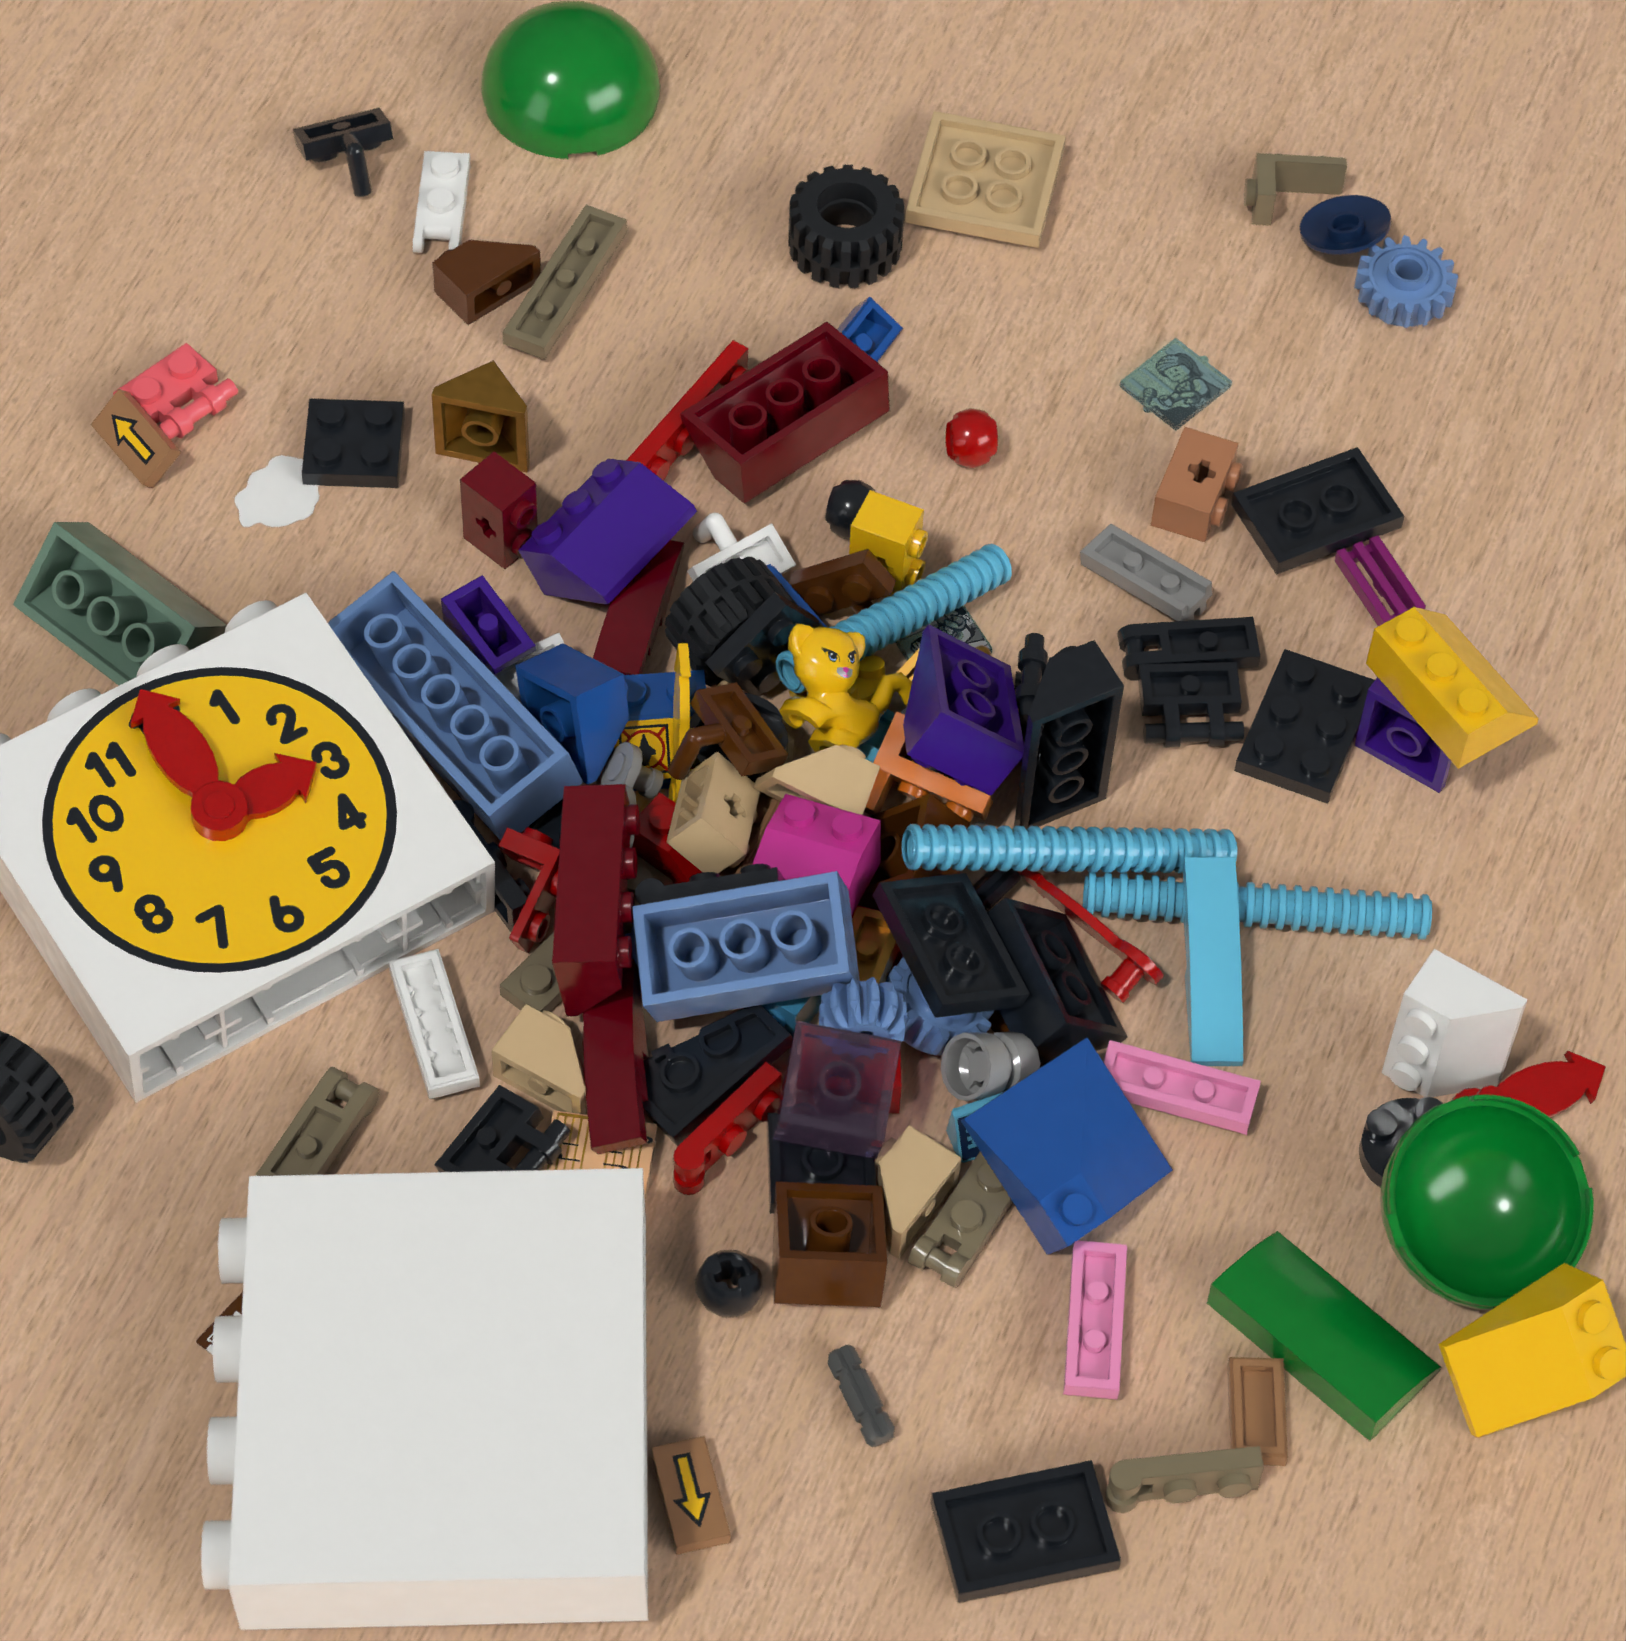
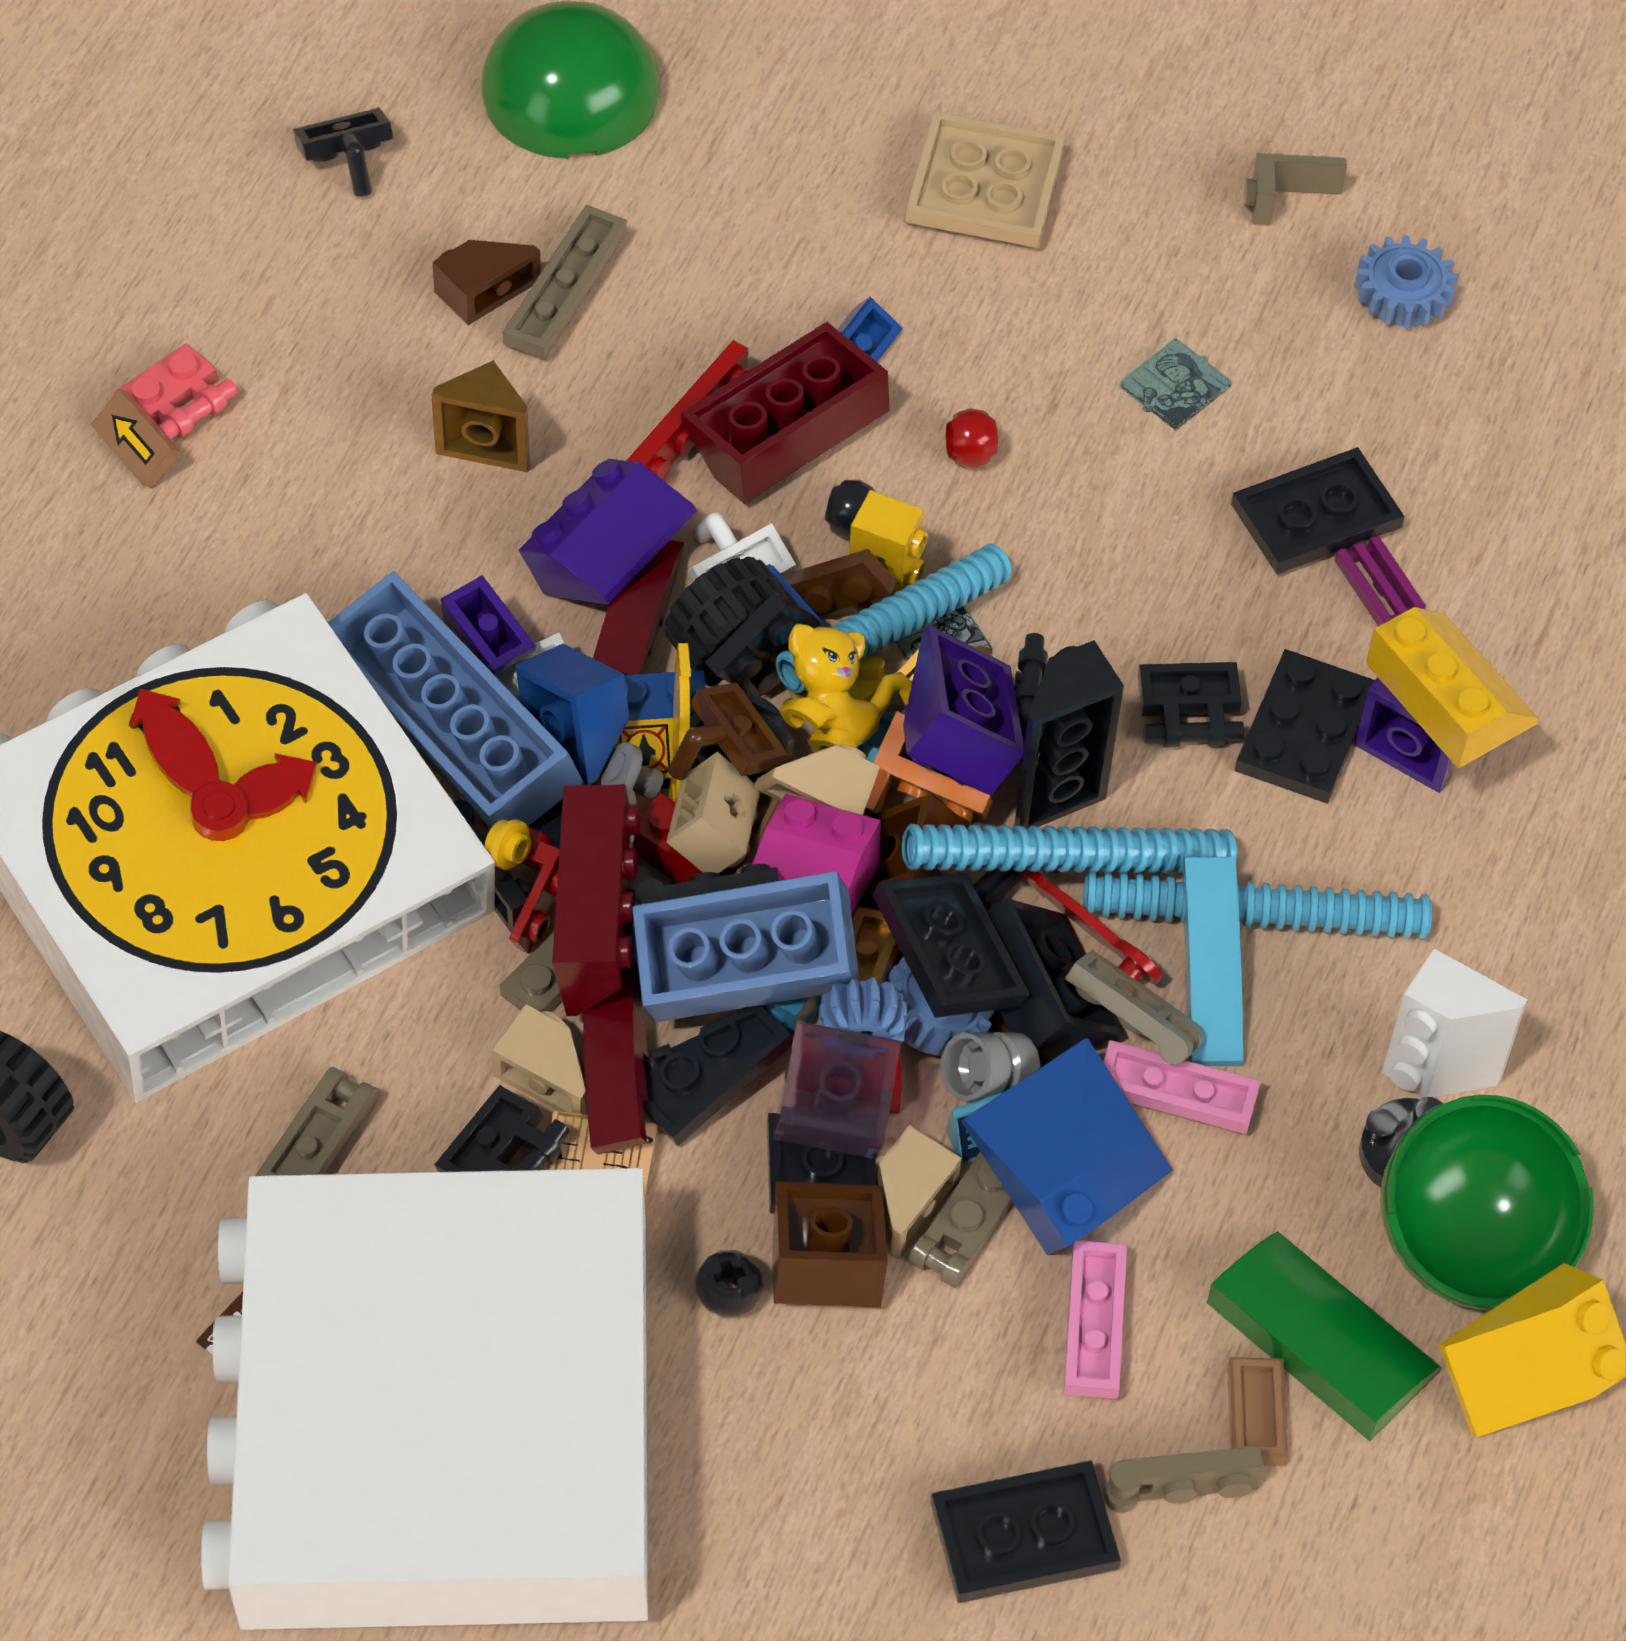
sand green slope [13,522,227,685] -> none
white sticker [235,455,319,527] -> none
black plate [302,398,405,488] -> none
white plate [388,949,480,1100] -> none
white hinge [413,151,470,253] -> none
dark red brick [460,451,538,569] -> none
medium nougat tile [651,1436,731,1555] -> none
red plate [673,1061,782,1195] -> none
black tyre [788,164,904,288] -> none
dark grey axle [828,1345,895,1447] -> none
light grey hinge [1080,524,1212,621] -> none
black plate [1117,617,1261,681] -> none
nougat brick [1151,426,1243,543] -> none
dark blue dish [1300,195,1392,255] -> none
red brick [1451,1051,1606,1118] -> none
none -> yellow plate [484,819,531,870]
none -> dark tan plate [1065,949,1204,1065]

